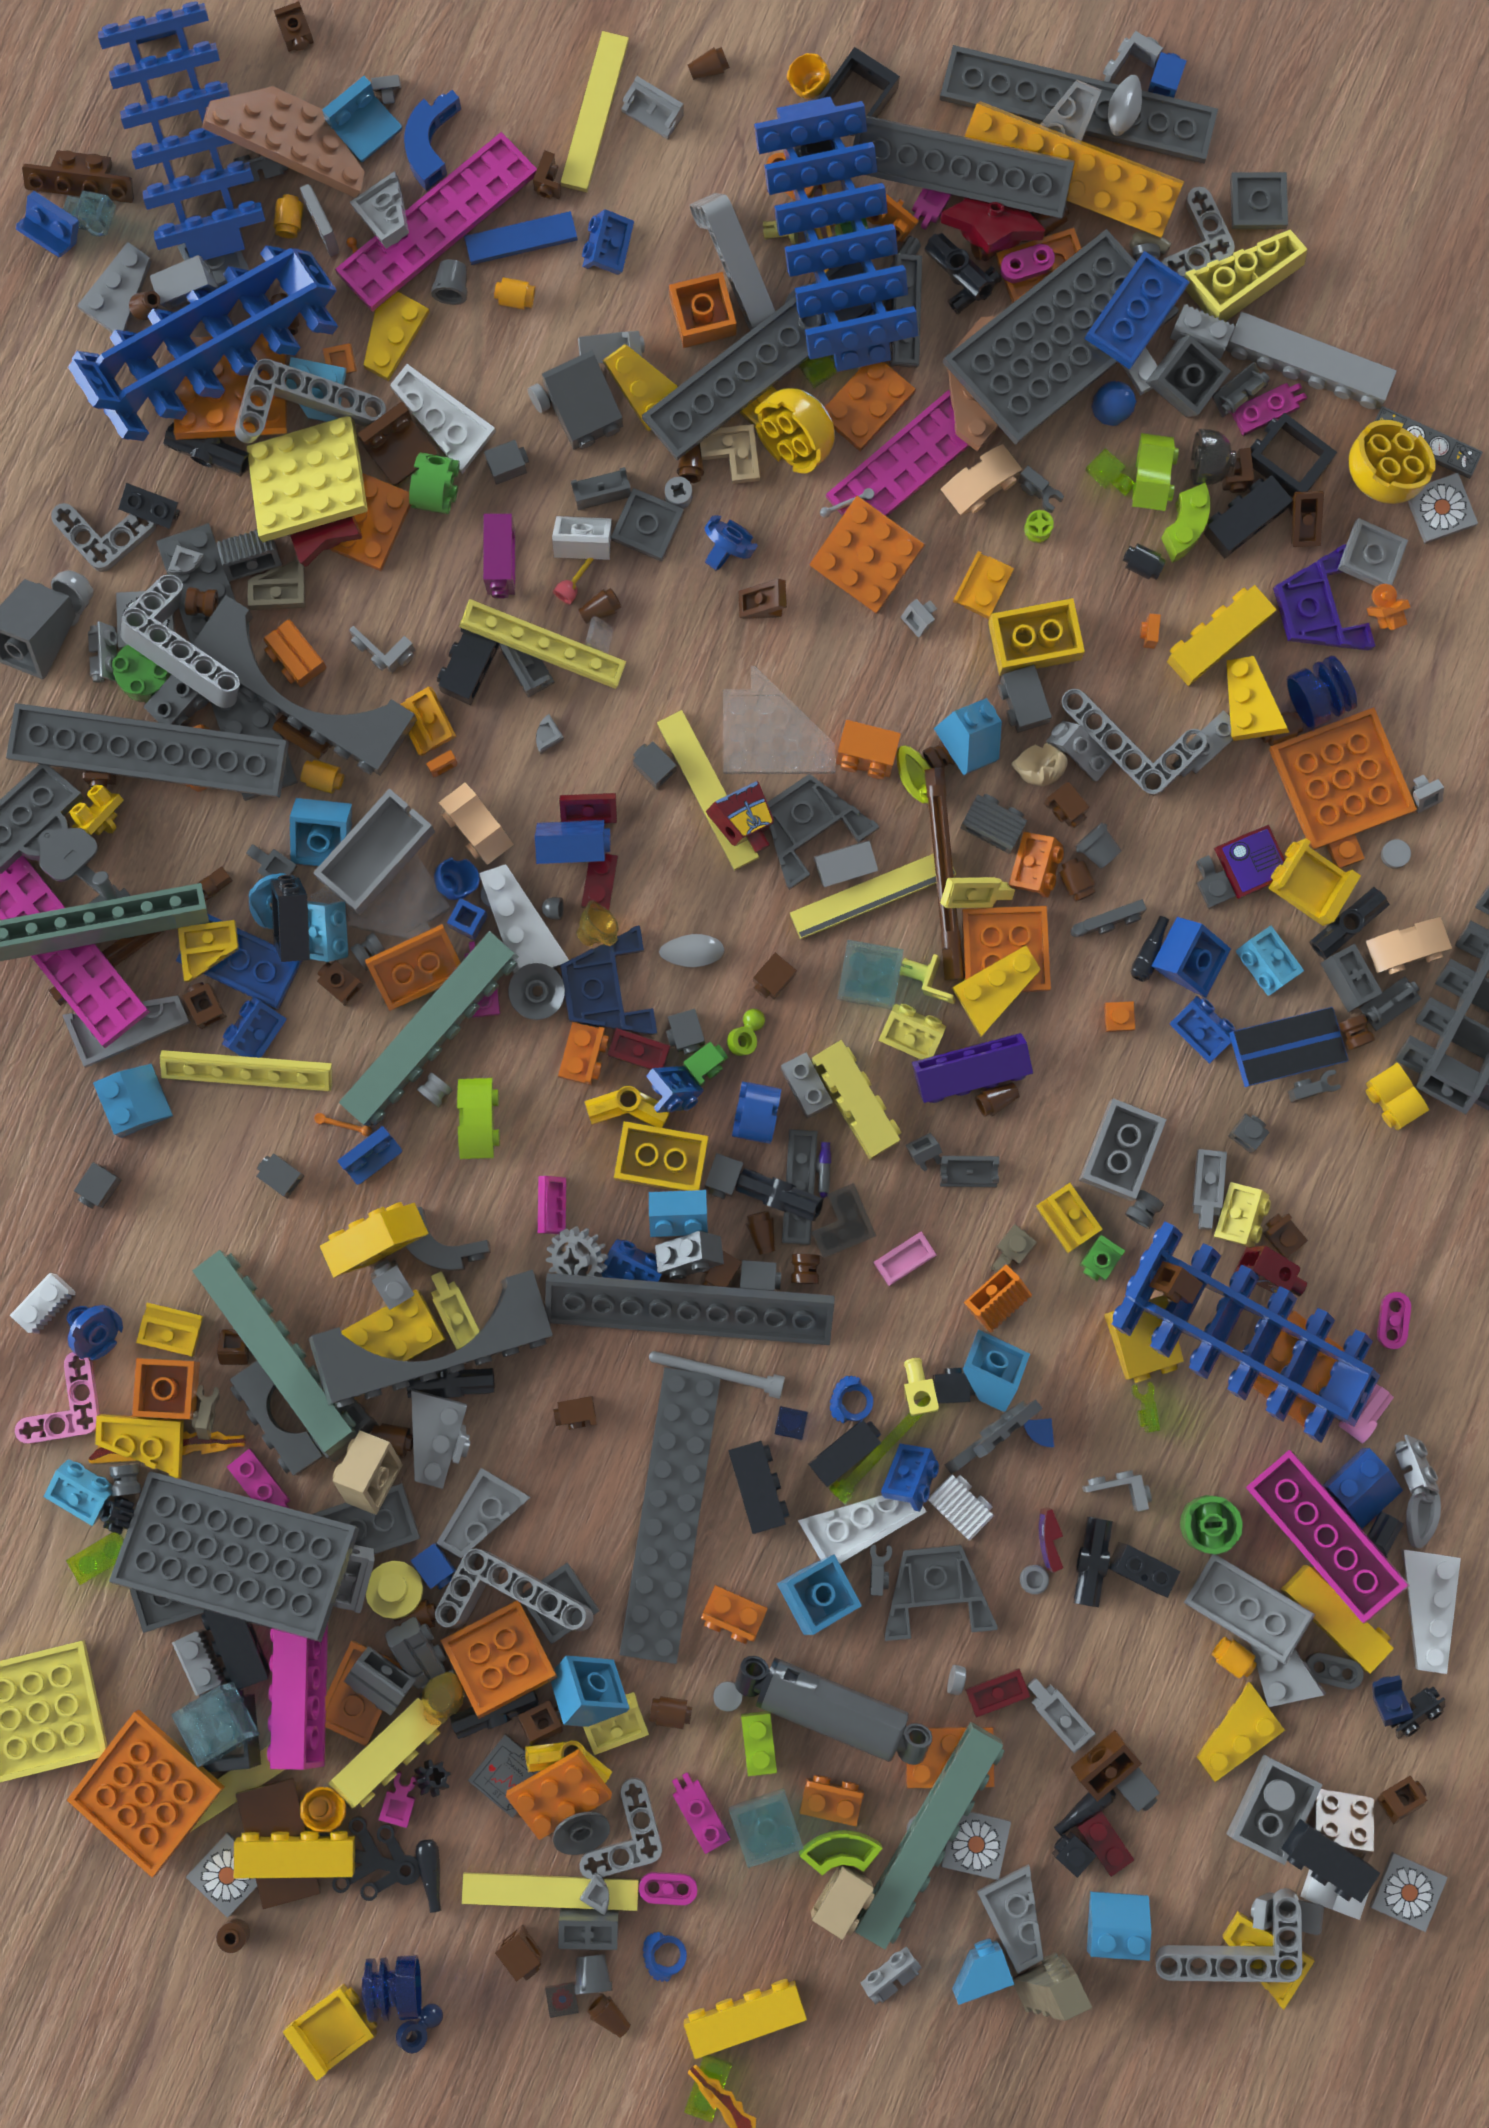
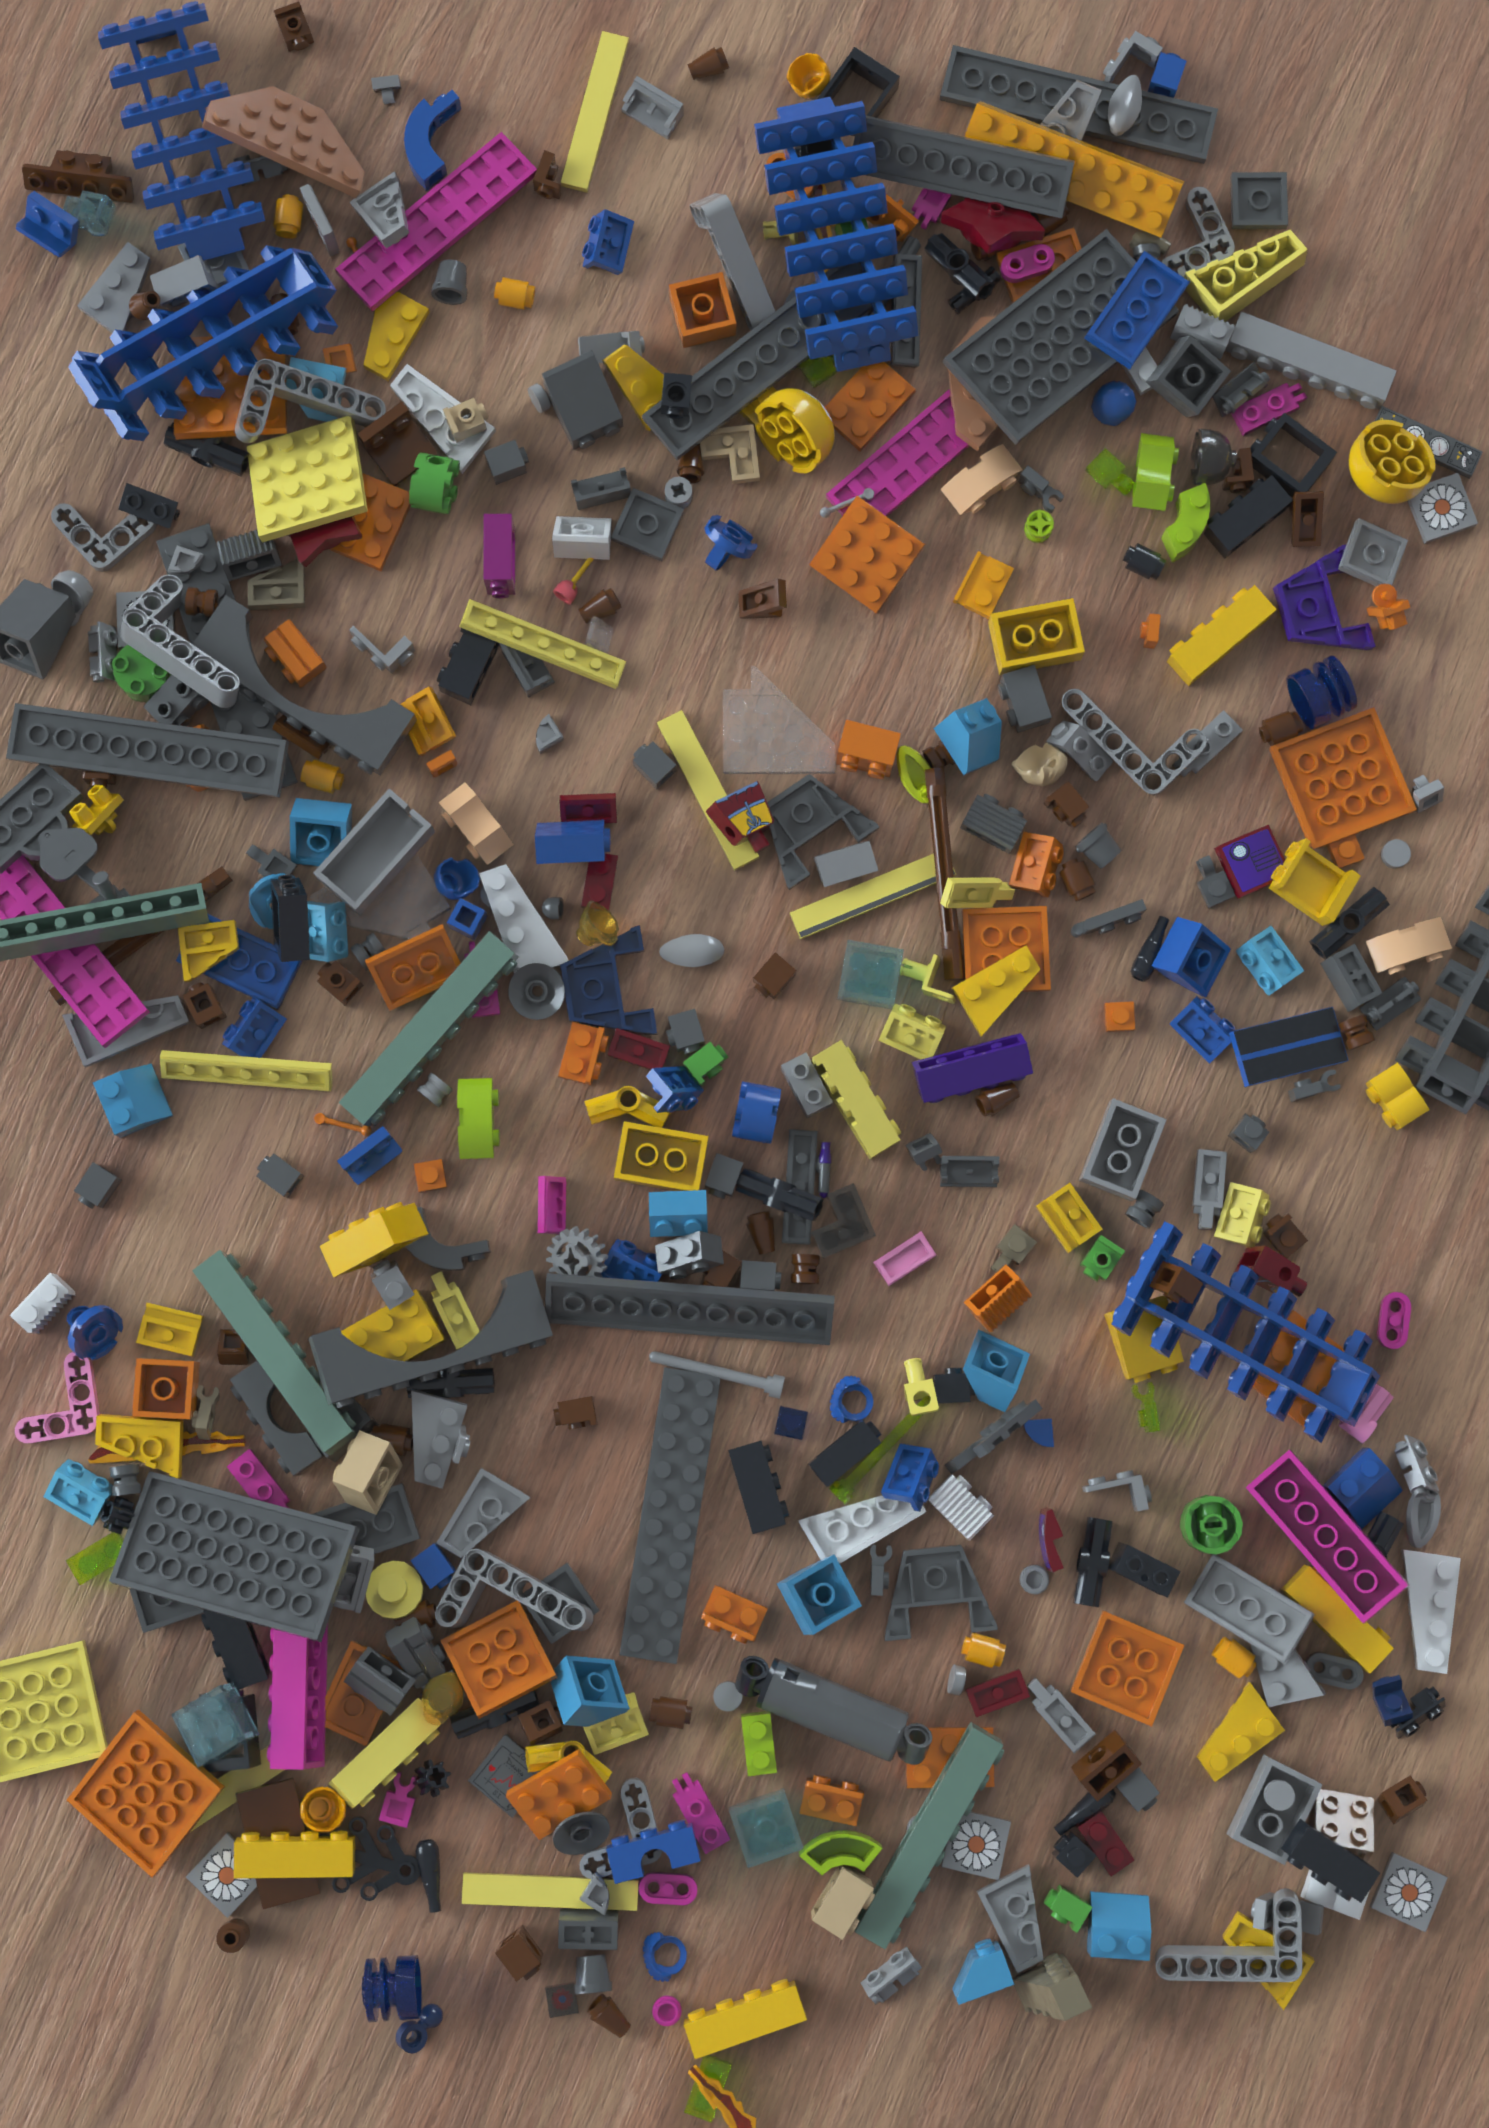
light grey brick [172,1629,226,1696] -> none
yellow panel [283,1984,378,2081] -> none
dark azure bracket [322,76,402,162] -> none
blue tile [464,211,578,265] -> none
lime plate [727,1009,765,1056] -> none
light grey tile [900,599,937,638] -> none
yellow wing [1226,656,1289,741] -> none
none -> orange plate [414,1159,447,1193]
none -> tan brick [443,398,488,443]
none -> blue arch [606,1820,701,1884]
none -> dark pink plate [652,1995,682,2026]
none -> black brick [661,372,692,419]
none -> light orange brick [961,1632,1006,1668]
none -> bright green brick [1044,1884,1093,1933]
none -> orange plate [1070,1610,1184,1727]

